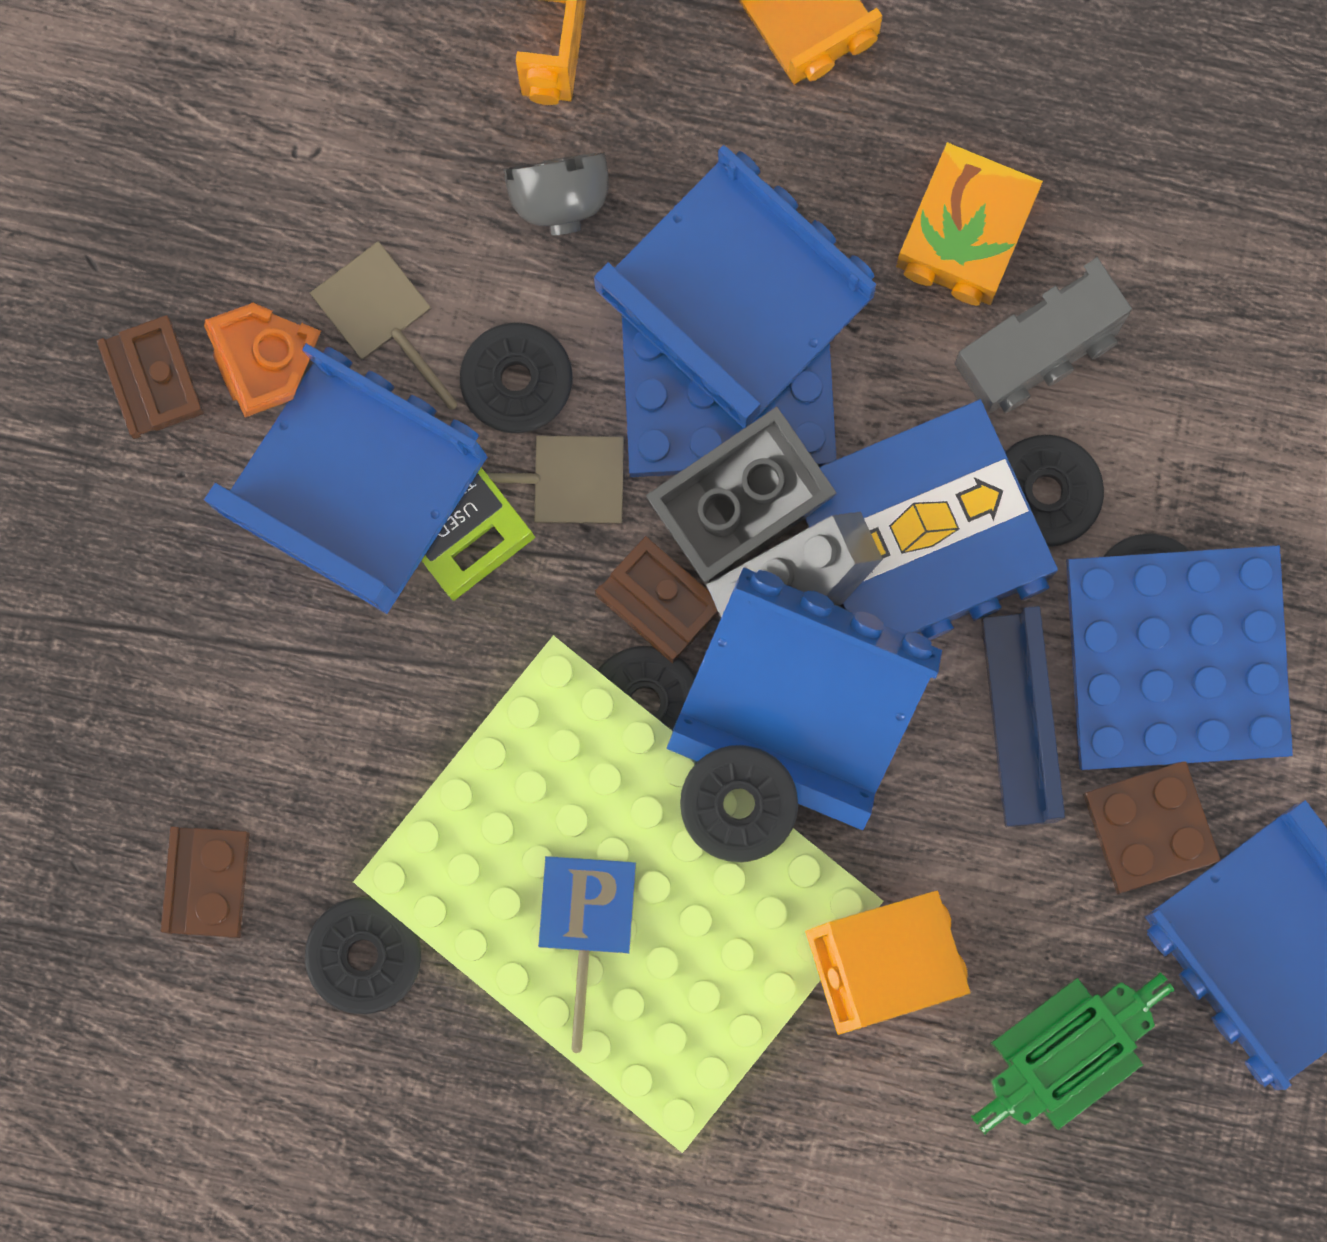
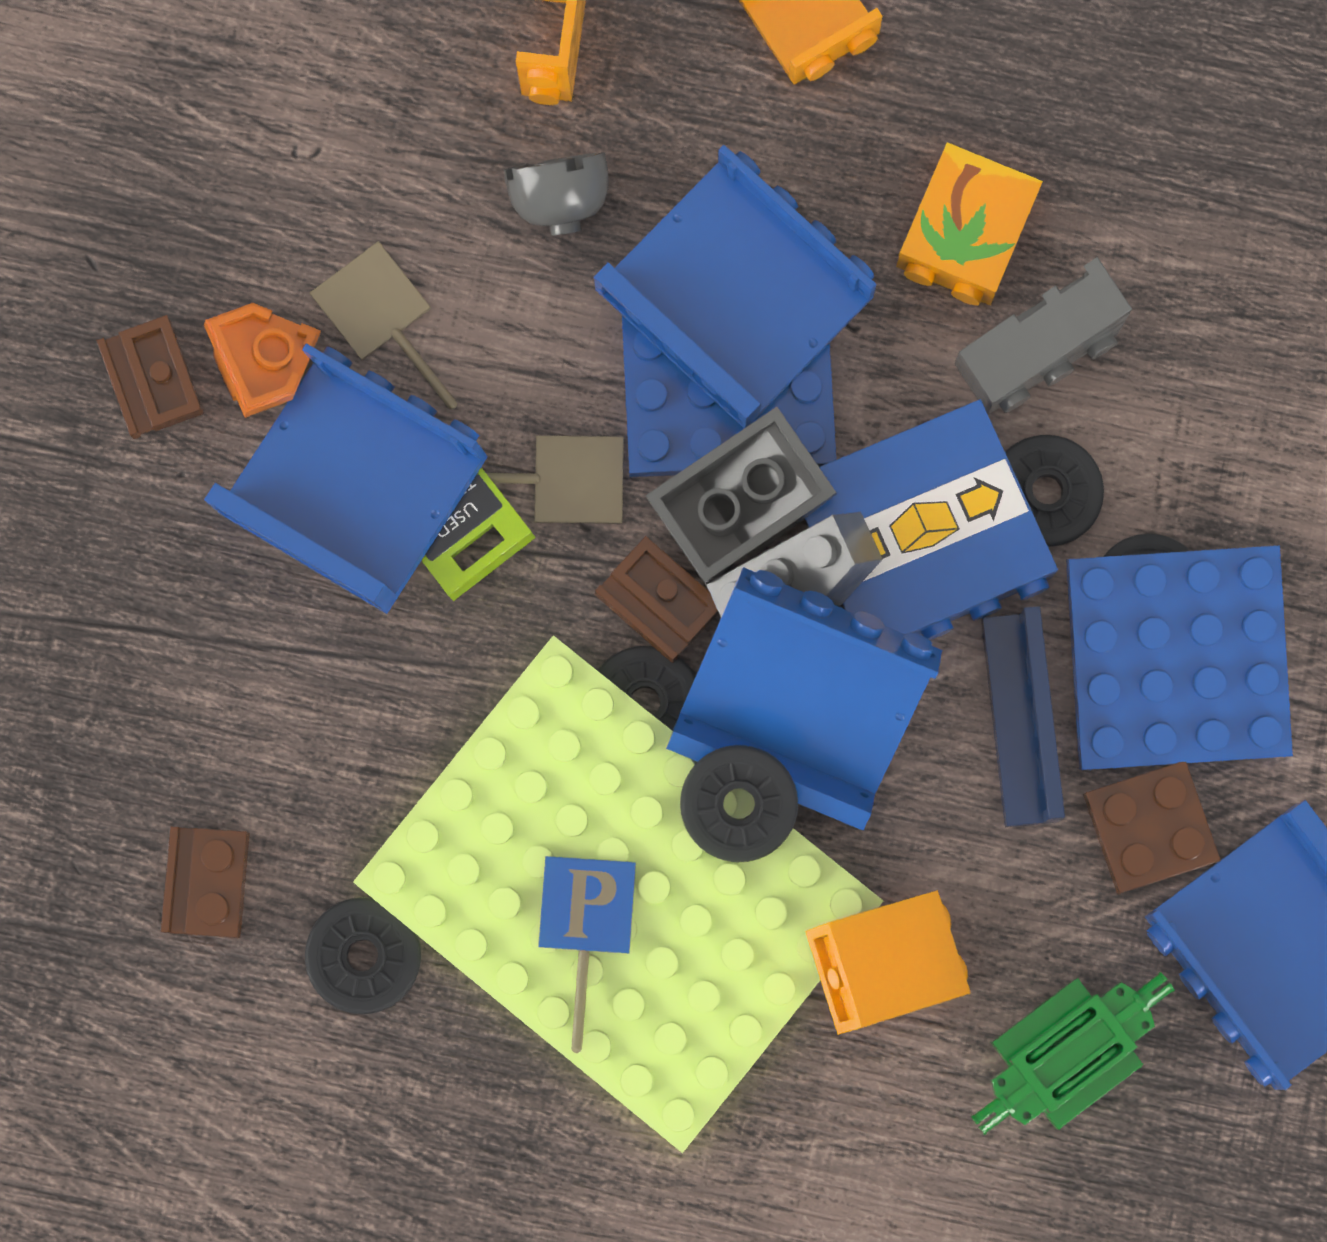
black wheel [460,322,573,433] -> none

